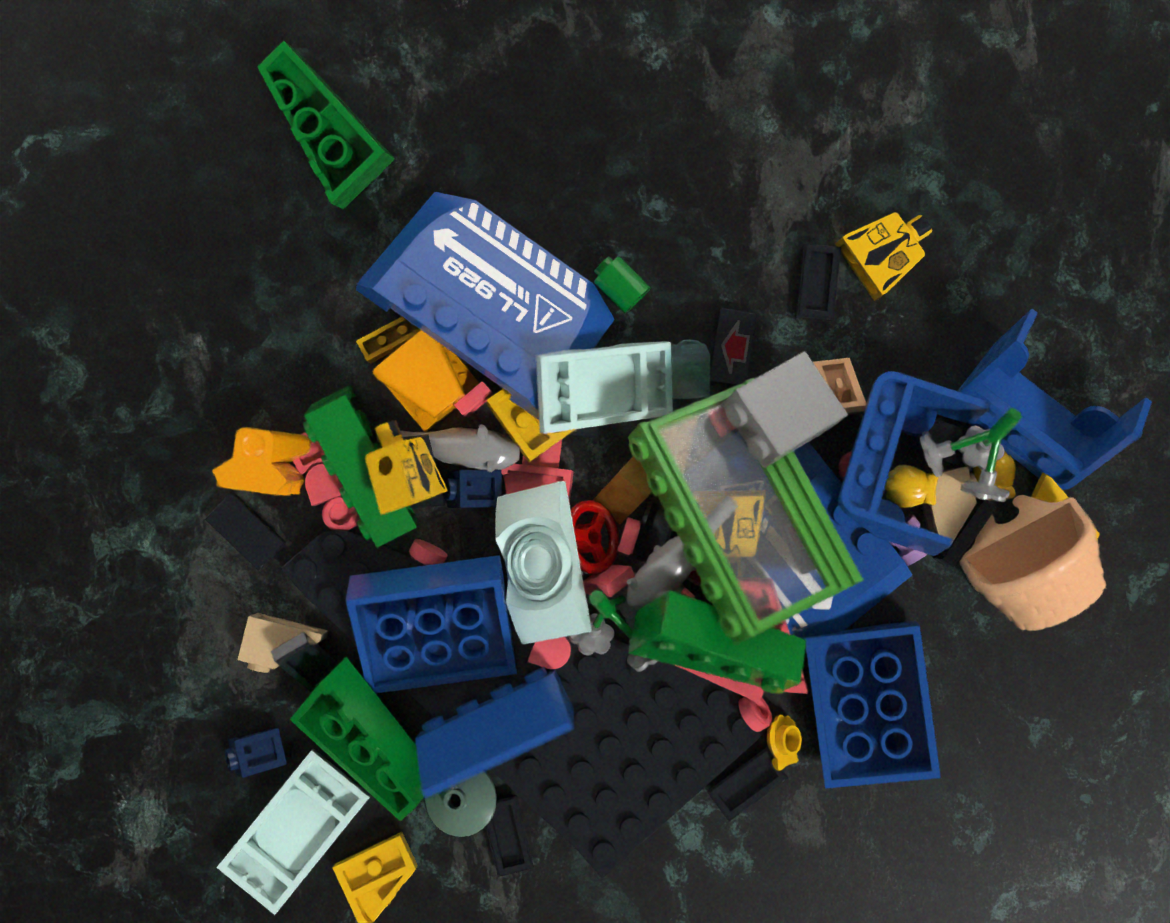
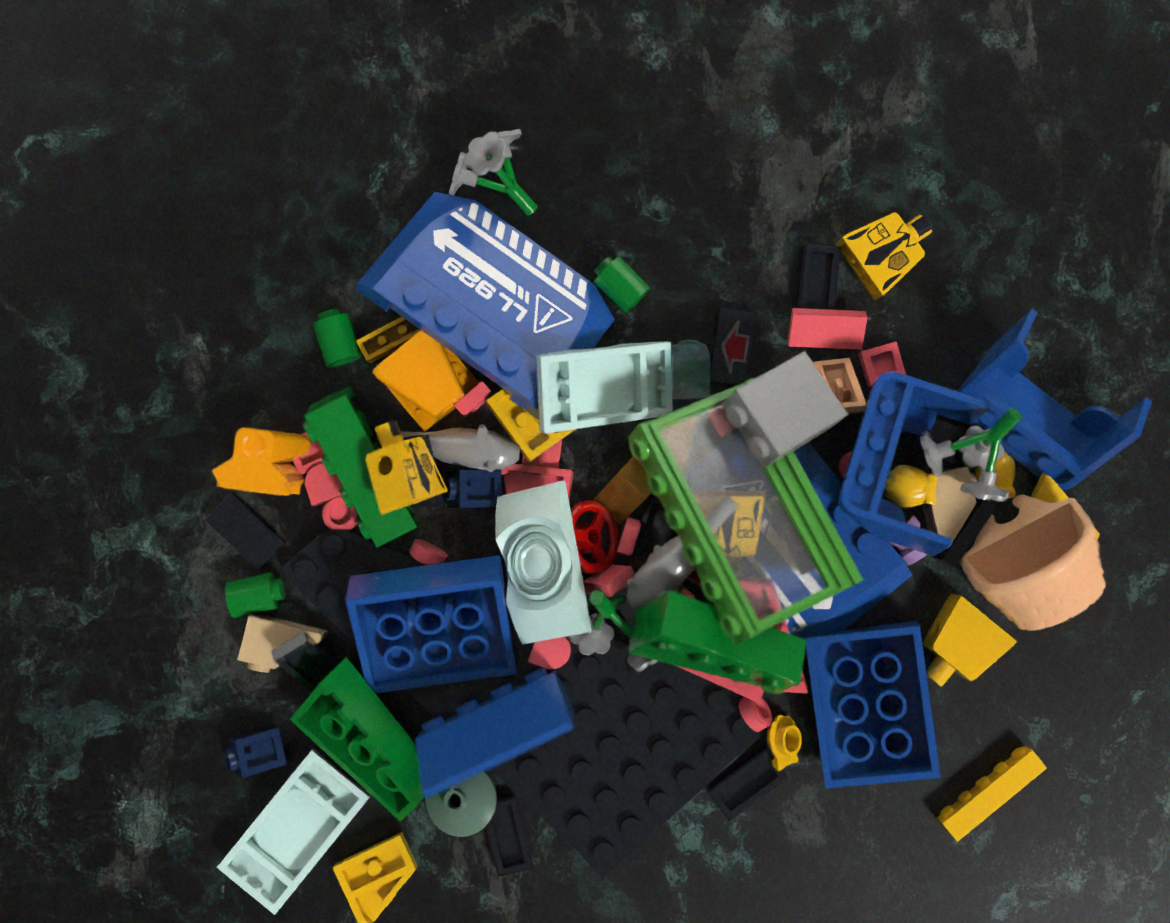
green wedge [257,41,395,209] -> none
none -> green brick [225,572,285,618]
none -> green brick [312,309,362,368]
none -> light grey plant [449,129,538,216]
none -> coral tile [787,308,868,350]
none -> coral tile [858,342,906,388]
none -> yellow torso [923,593,1017,687]
none -> yellow piece [937,746,1047,842]

